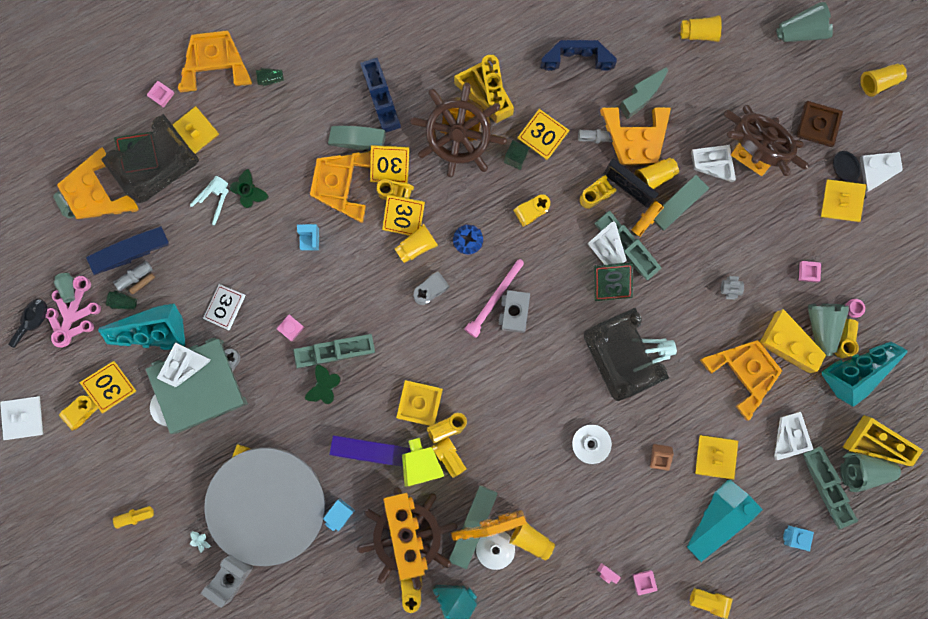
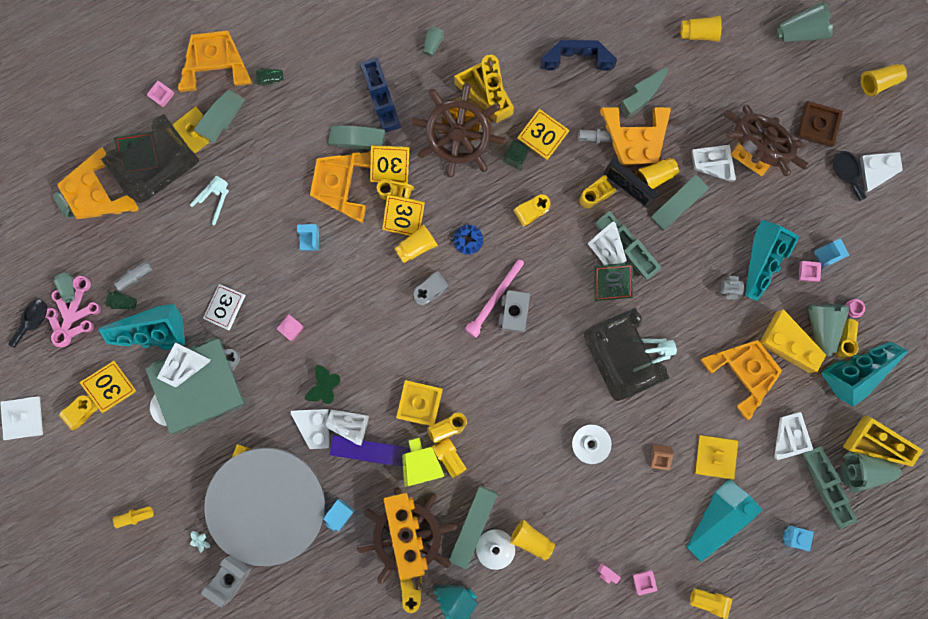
dark blue slope [86,226,169,275] -> none
medium nougat piece [129,273,155,294] -> none
dark green animal [230,169,269,209] -> none
sand green slope [293,334,375,369] -> none
light orange wing [451,510,527,541] -> none
light orange pin [631,200,664,237] -> none
yellow piece [821,180,866,222] -> none
none -> sand green slope [194,90,245,144]
none -> white wing [291,409,330,449]
none -> white wing [326,409,369,445]
none -> sand green cone [423,26,444,56]
none -> teal wedge [745,220,800,301]
none -> medium azure panel [814,238,849,268]

